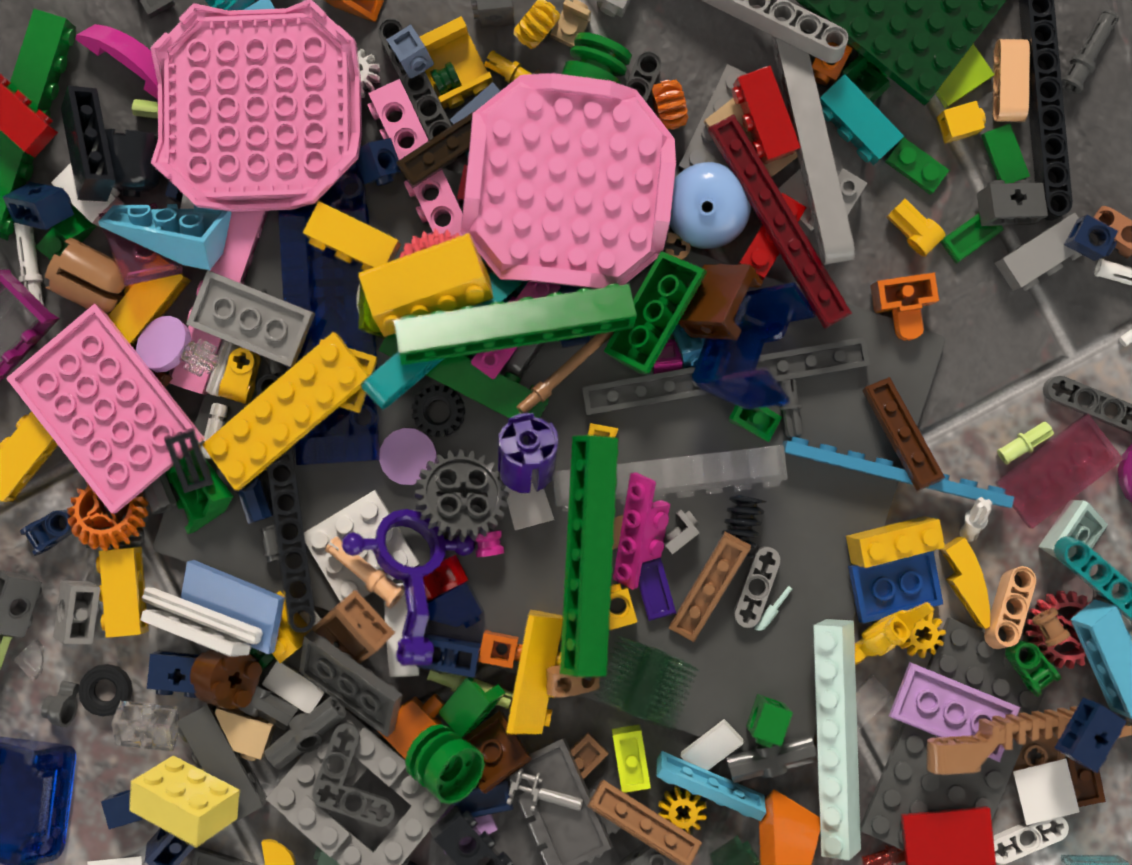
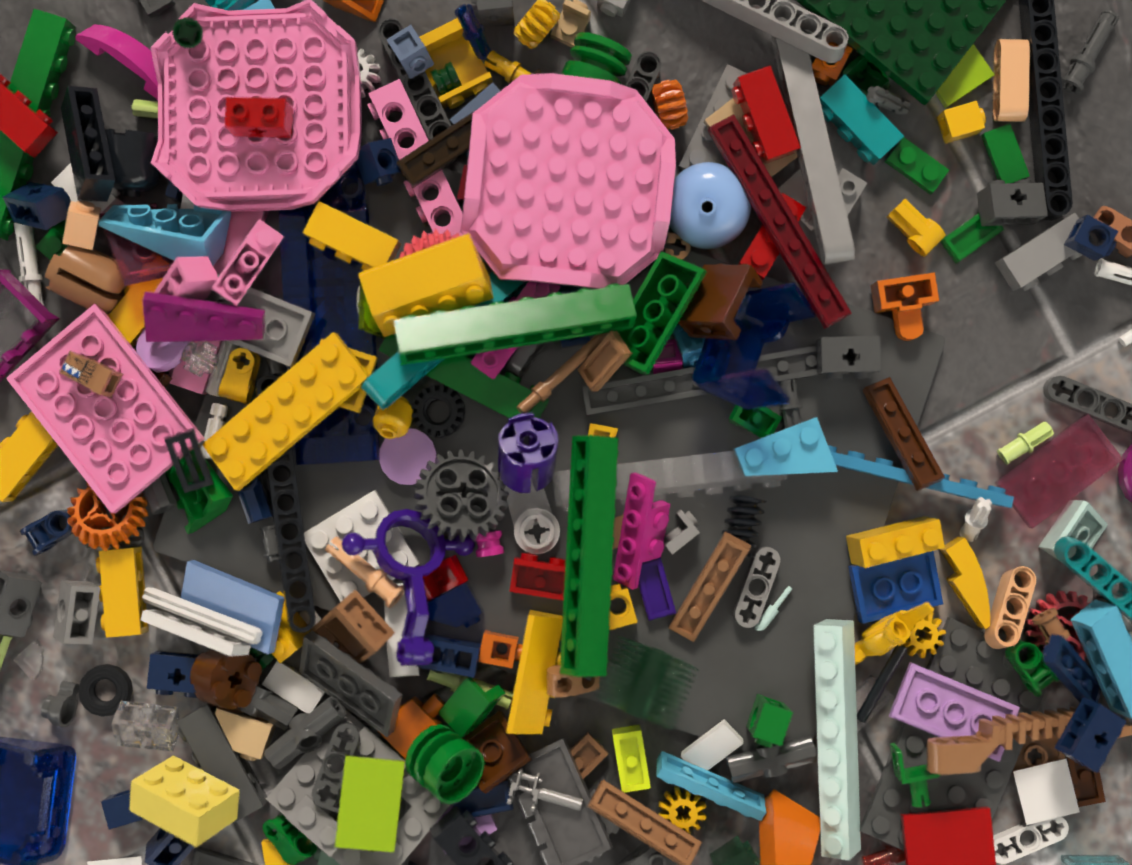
none -> medium nougat leg [59,350,123,398]
none -> light nougat brick [62,200,101,250]
none -> magenta wing [142,291,265,342]
none -> bright pink slope [154,256,218,300]
none -> dark green wheel [172,17,203,48]
none -> bright pink slope [211,219,284,306]
none -> red brick [224,97,293,138]
none -> green piece [262,812,318,865]
none -> lime tile [335,755,405,852]
none -> yellow head [372,396,414,439]
none -> clear blue axle [454,4,491,60]
none -> red bracket [509,553,566,601]
none -> white gear [514,508,560,554]
none -> medium nougat tile [577,331,632,392]
none -> medium azure wing [734,417,838,476]
none -> dark grey brick [816,336,881,380]
none -> black bar [857,644,908,723]
none -> dark grey axle [866,86,911,115]
none -> green bracket [890,743,941,808]
none -> dark blue plate [1043,634,1101,703]

